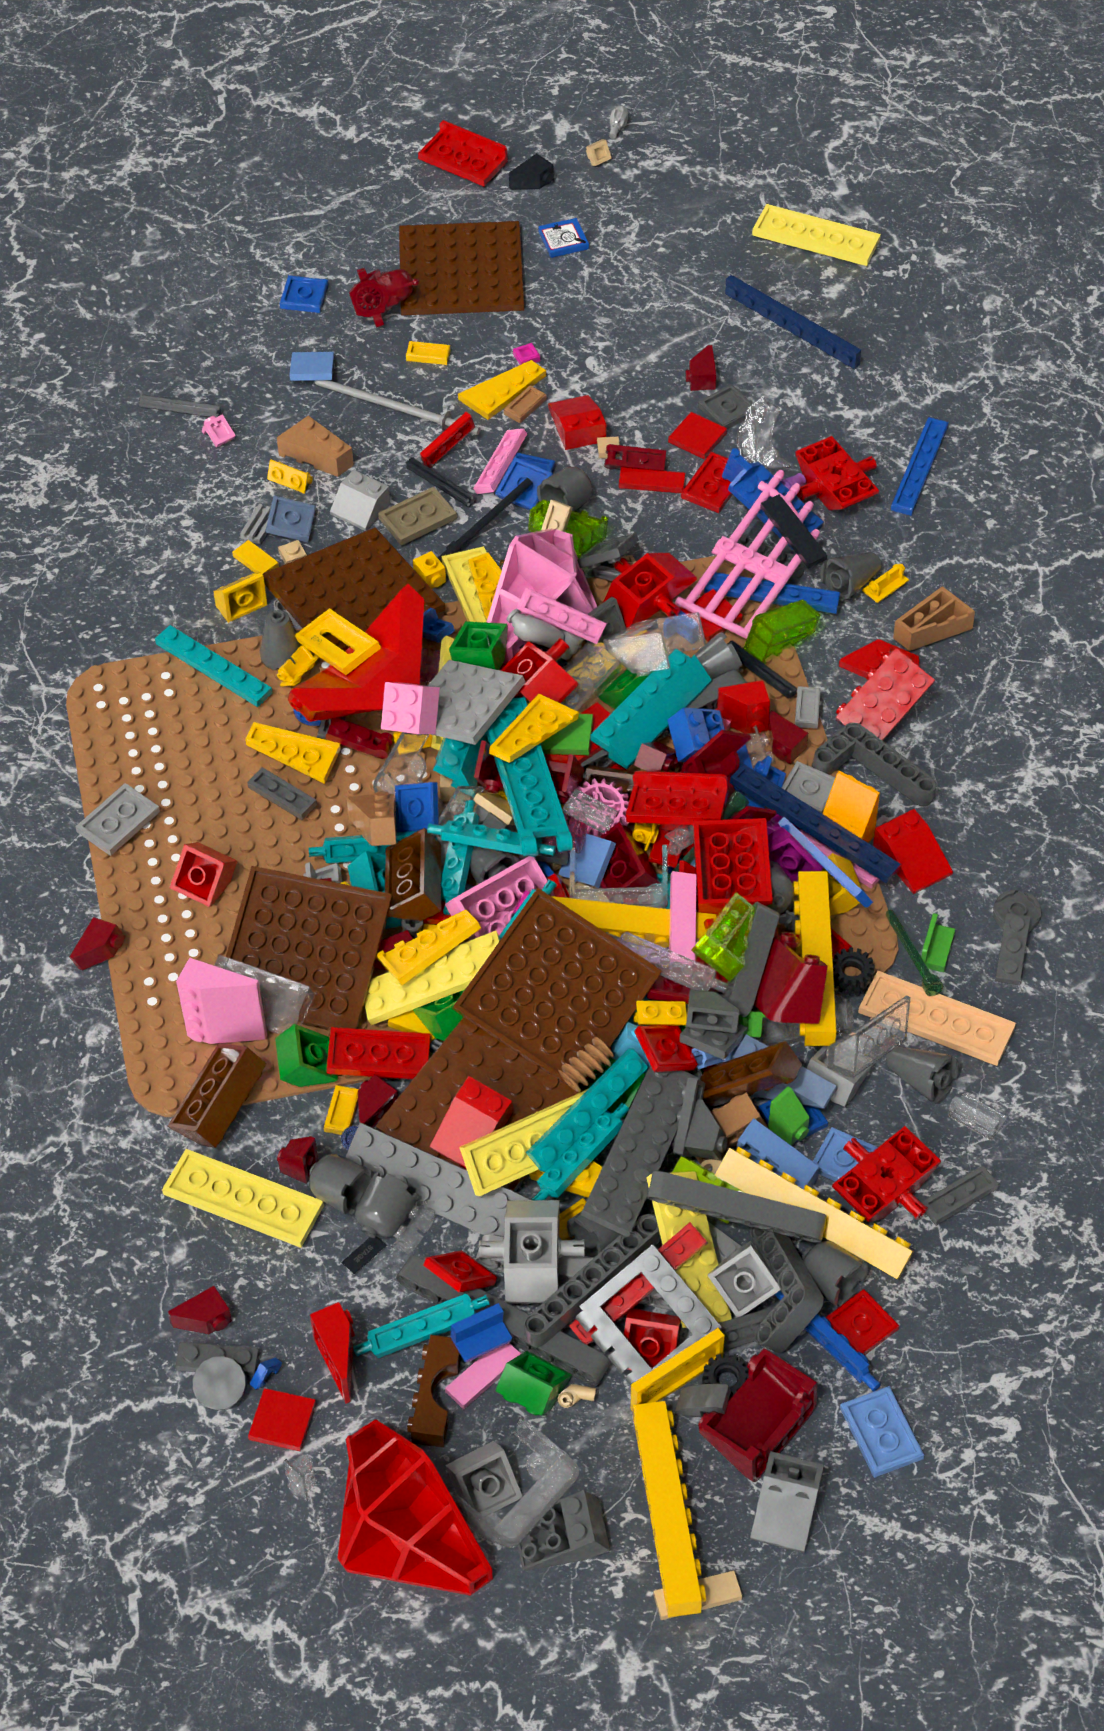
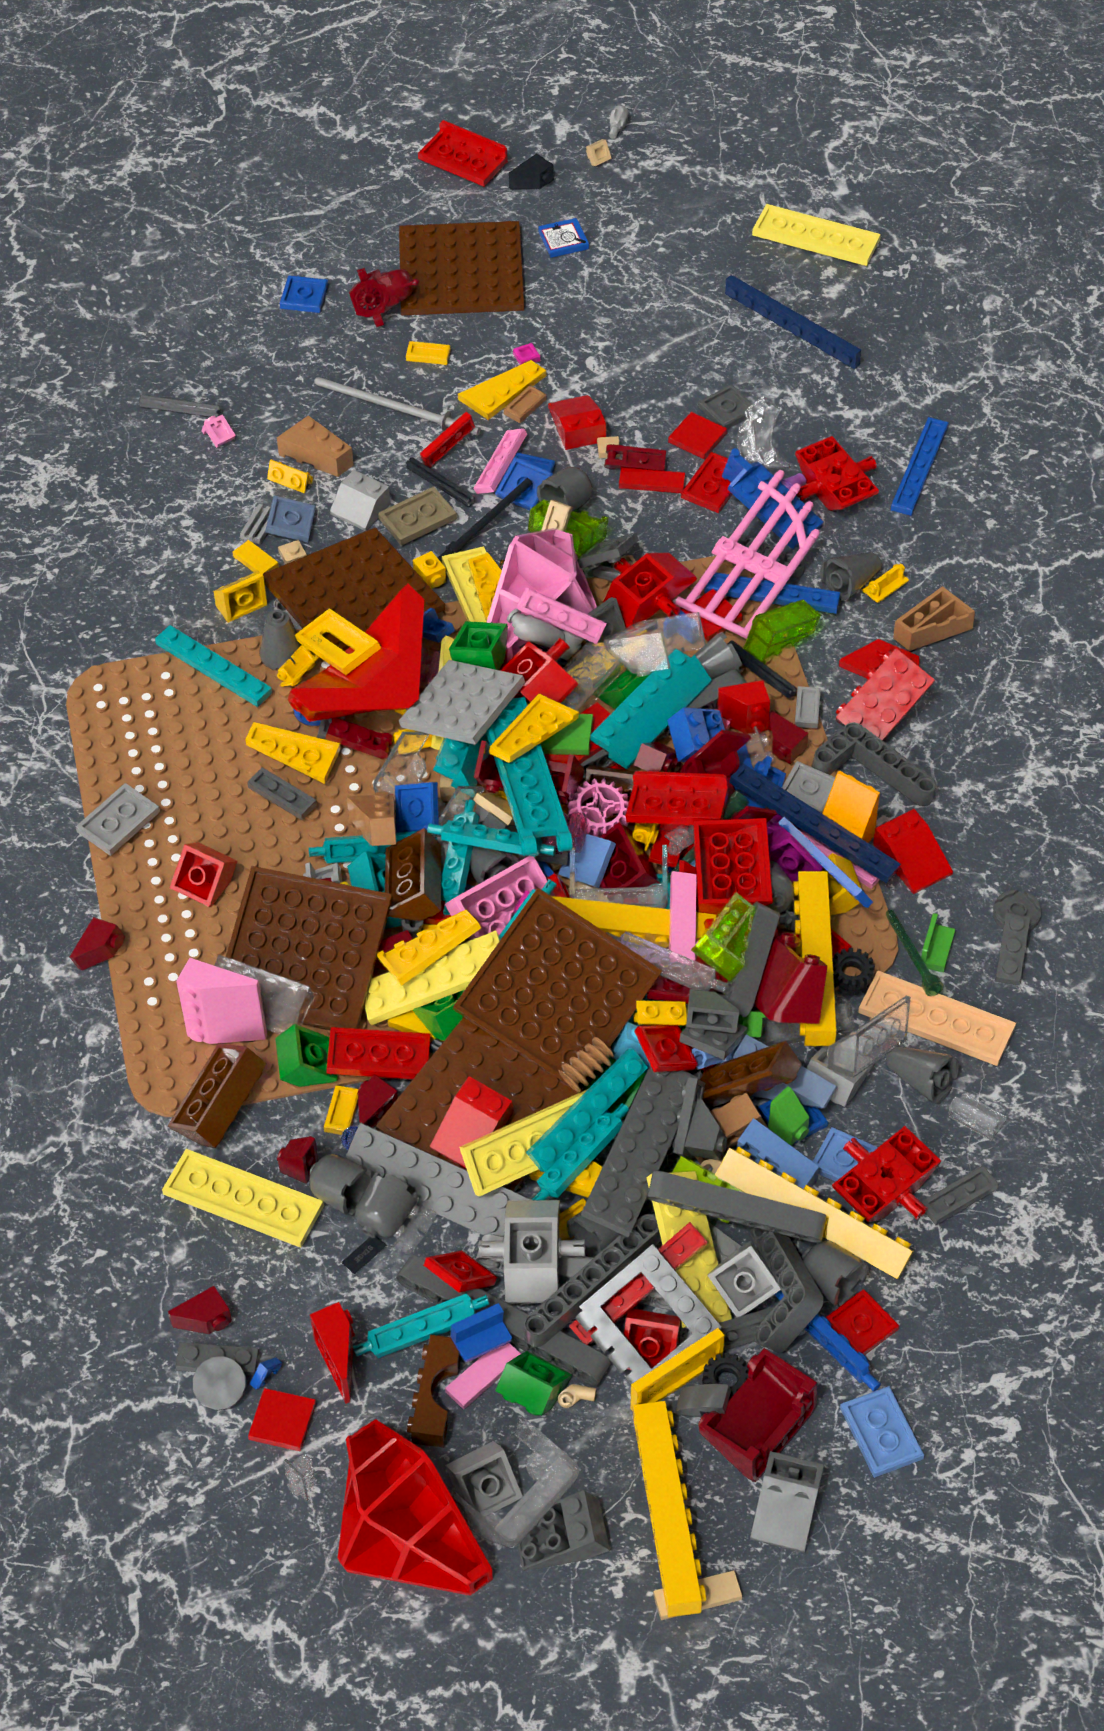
medium blue tile [290,352,334,381] -> none
bright pink brick [381,682,440,734] -> none
clear panel [562,789,617,833] -> none
dark red slope [685,345,716,391] -> none
black tile [760,494,828,569] -> none

